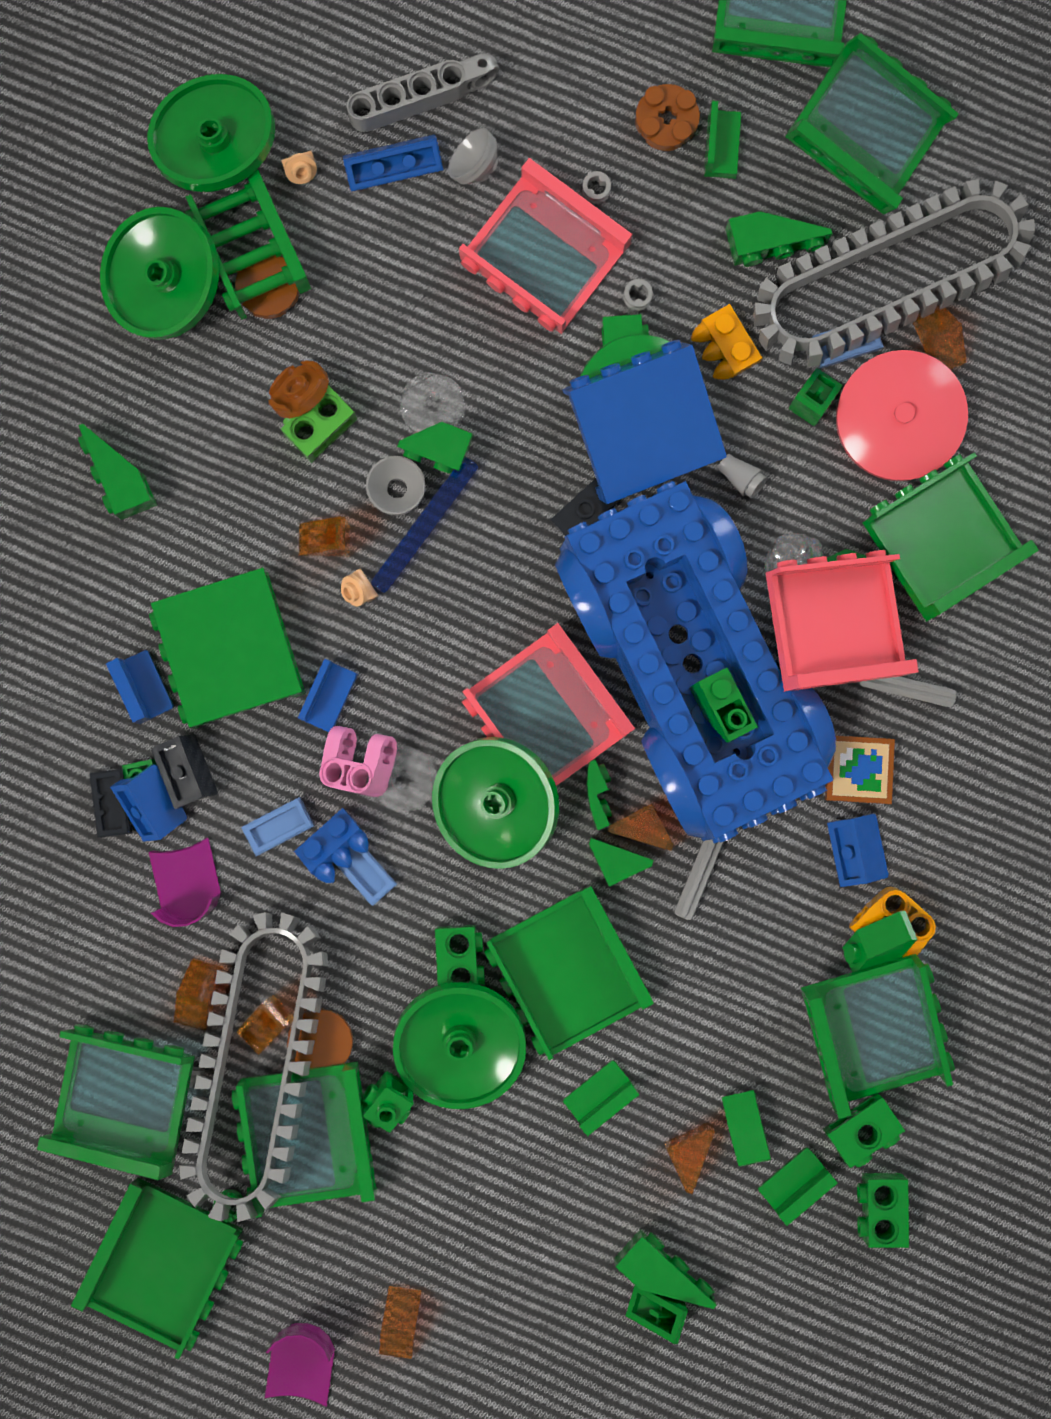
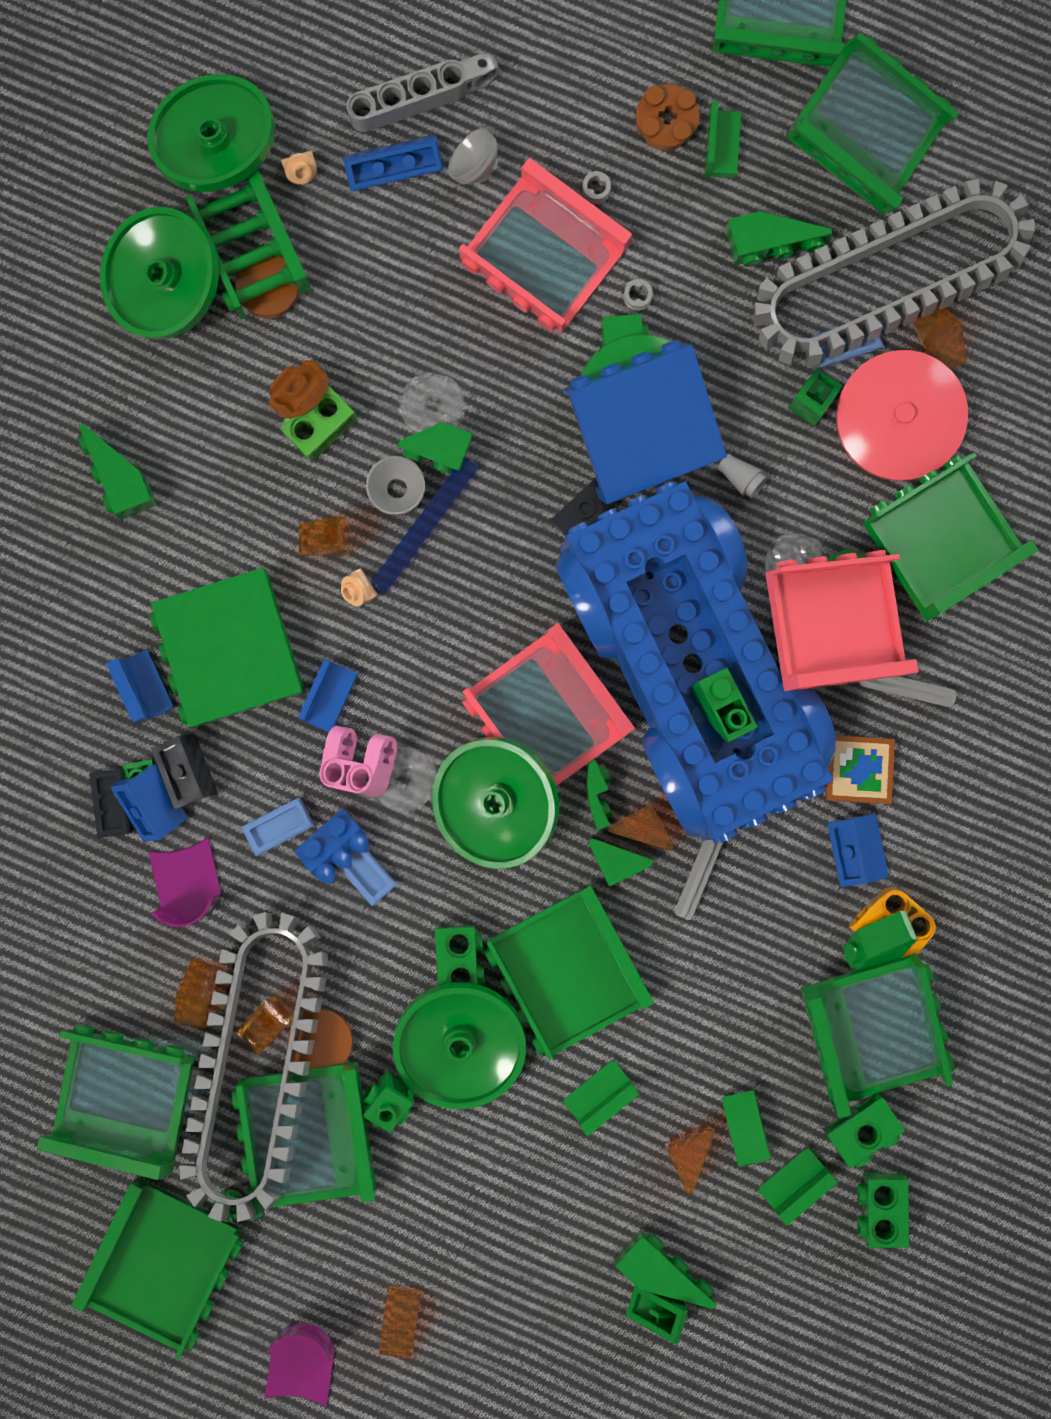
light orange plate [691,304,762,380] -> none

